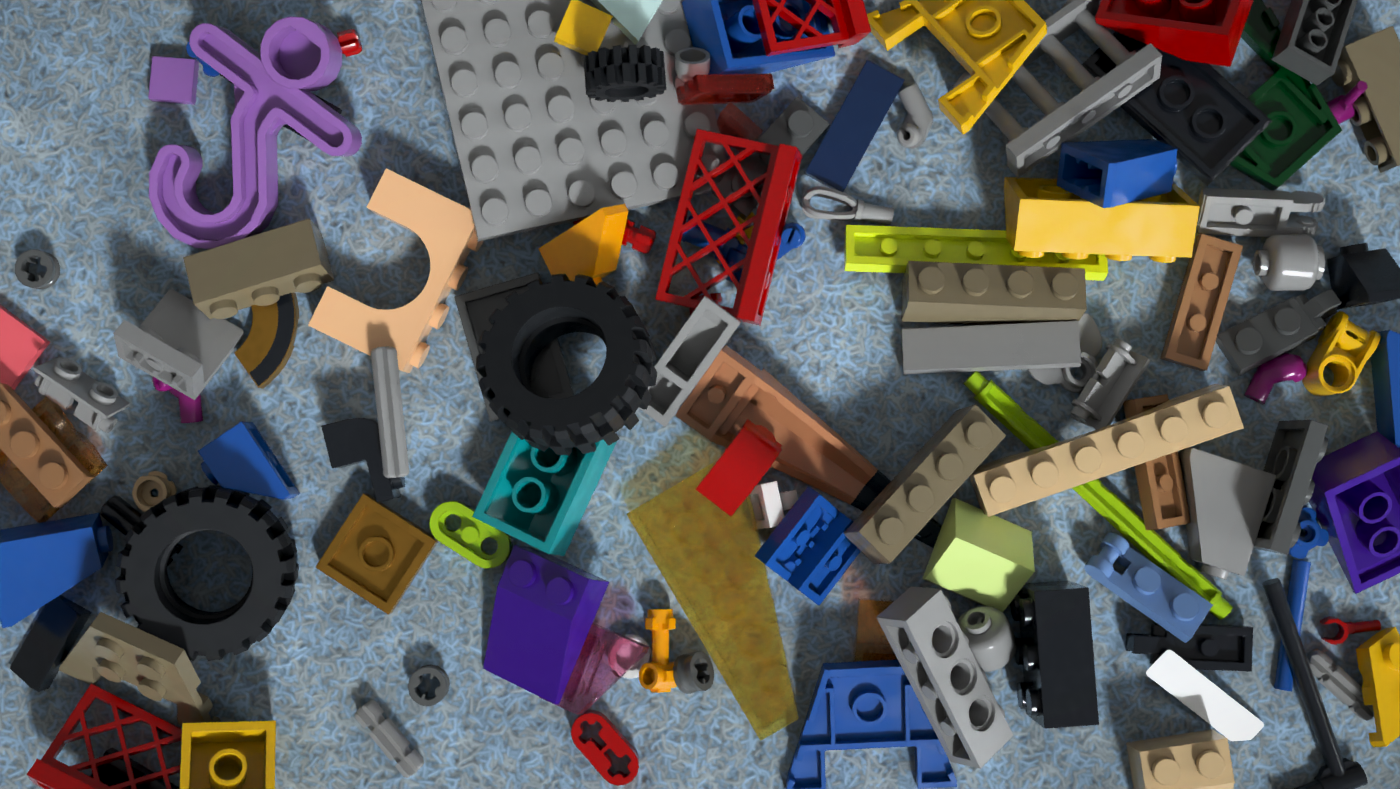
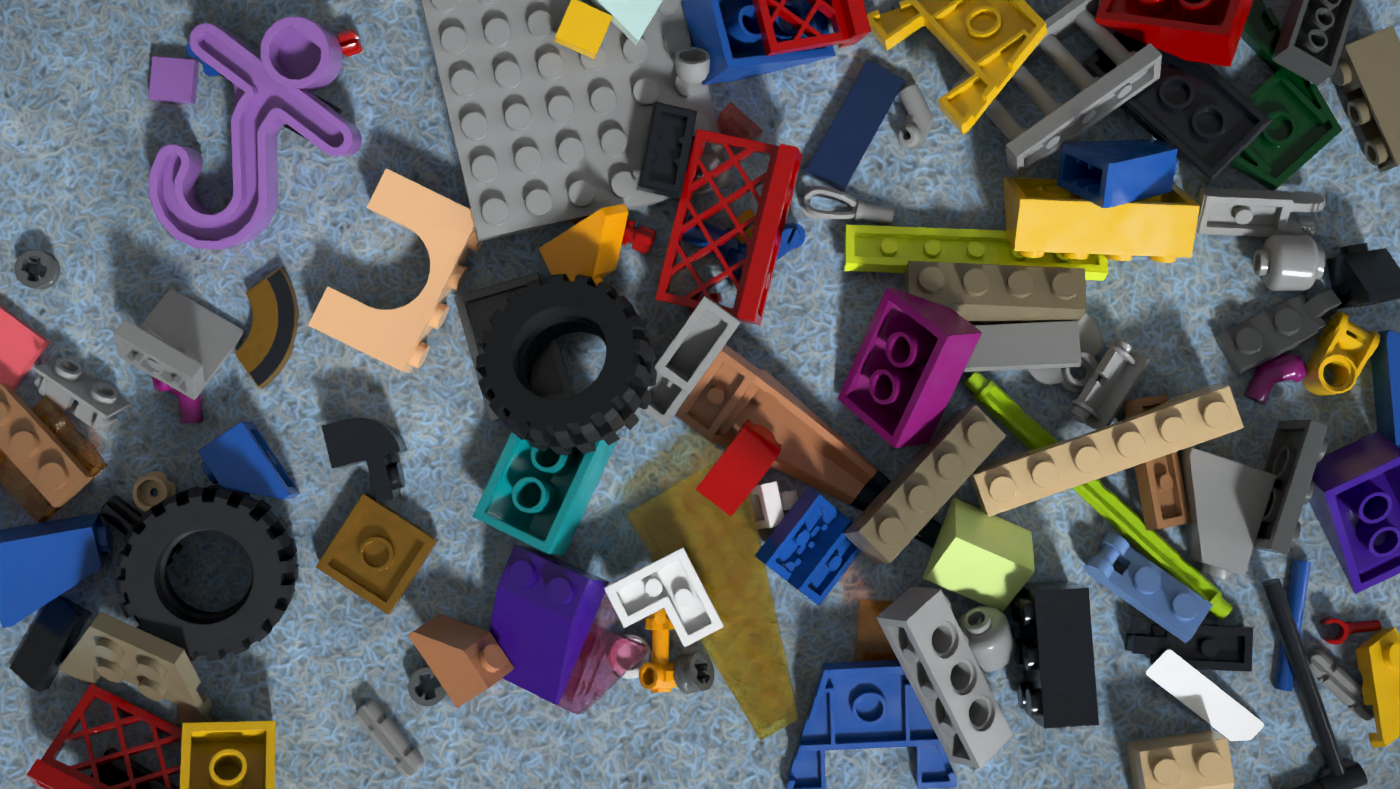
dark tan brick [183,218,334,319] -> none
light grey axle [371,346,409,478] -> none
lime plate [429,501,512,569] -> none
red beam [571,710,640,786] -> none
black tyre [584,45,666,102] -> none
clear red tile [676,74,774,105] -> none
dark grey plate [712,96,830,221] -> none
medium nougat plate [1160,233,1243,371] -> none
blue plate [1289,507,1329,559] -> none
magenta hand [1326,81,1368,124] -> none
none -> nougat slope [408,614,515,708]
none -> white plate [604,547,724,647]
none -> black plate [636,101,697,199]
none -> magenta slope [837,287,982,448]

